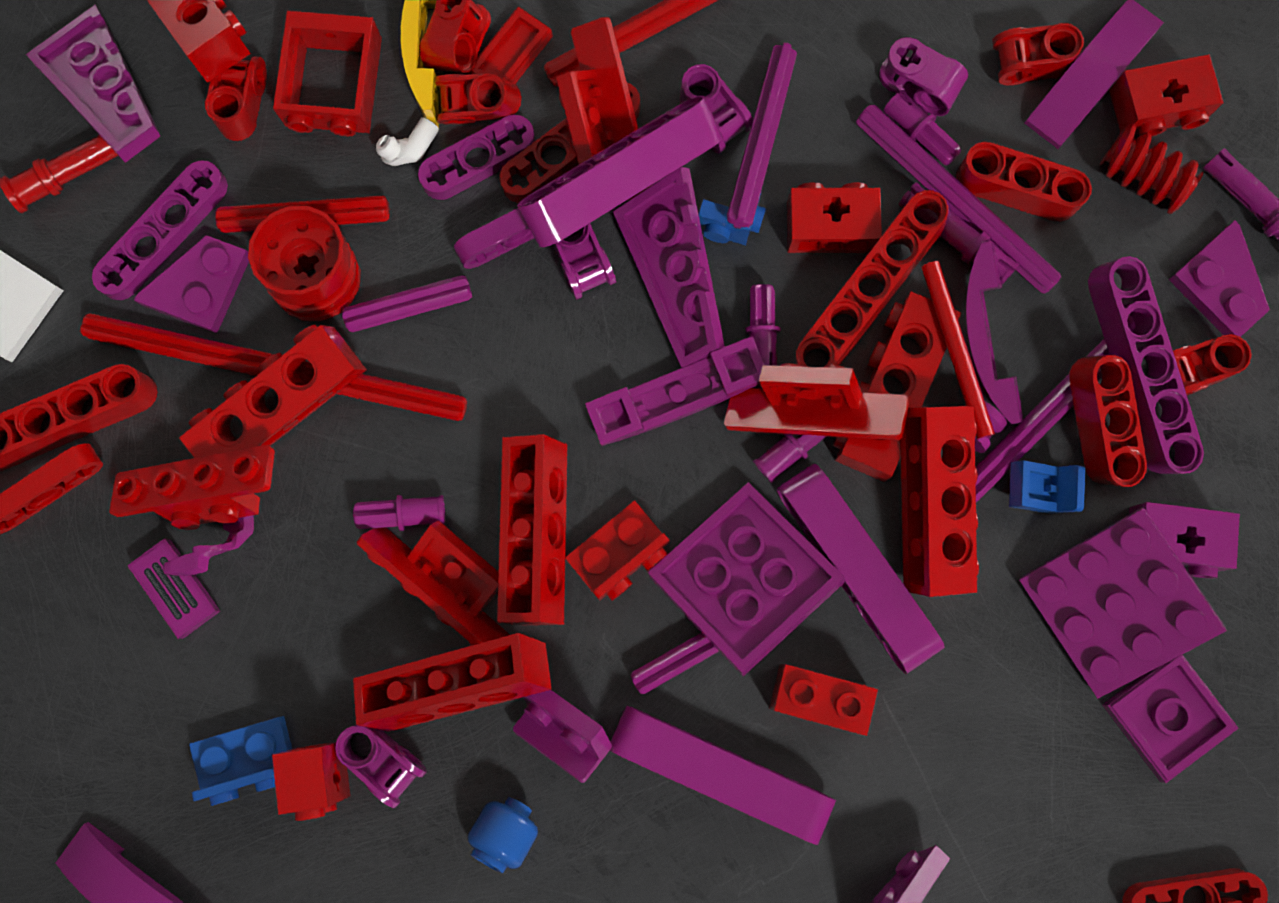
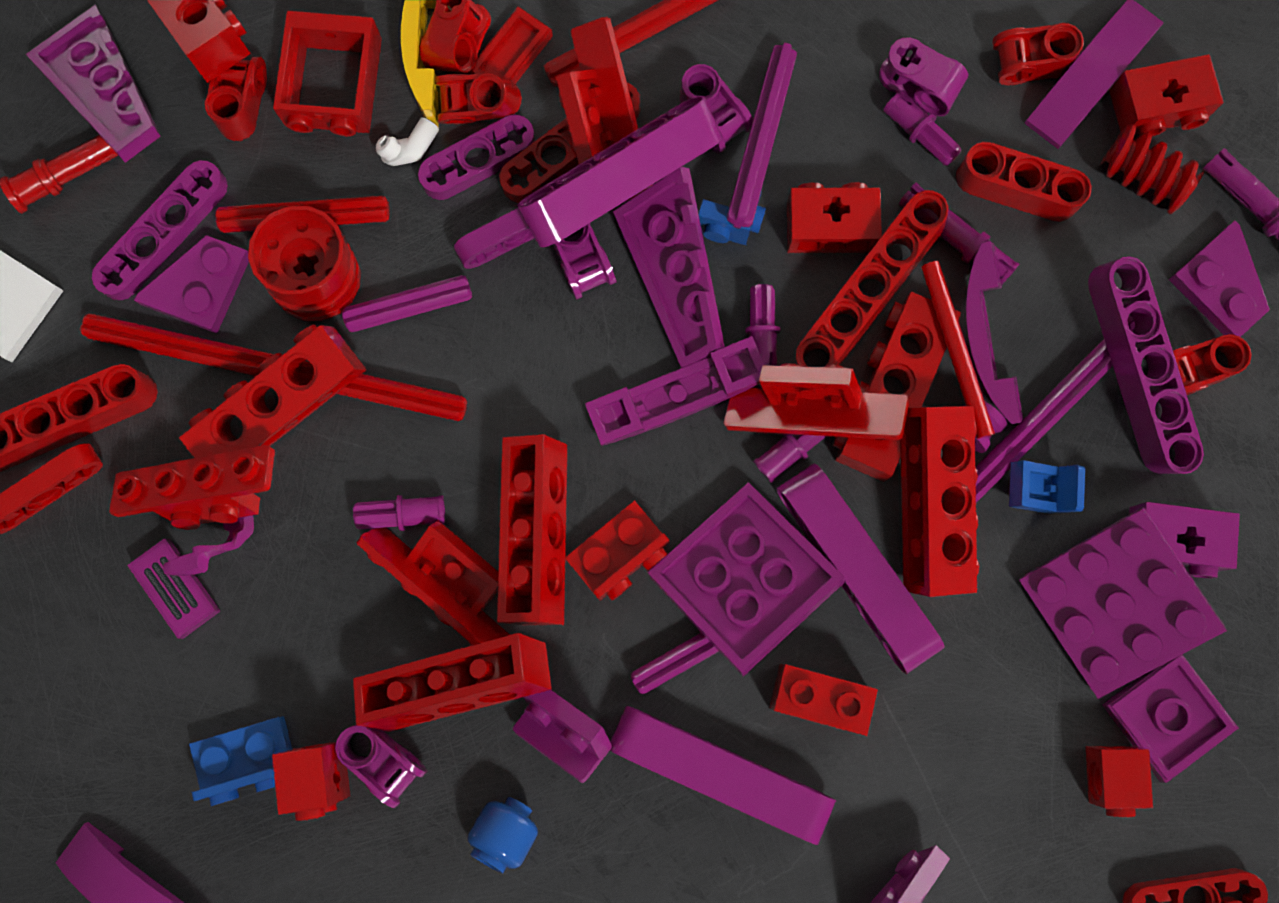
magenta axle [856,104,1061,294] -> none
red beam [1069,355,1147,487] -> none
none -> red brick [1086,746,1153,817]

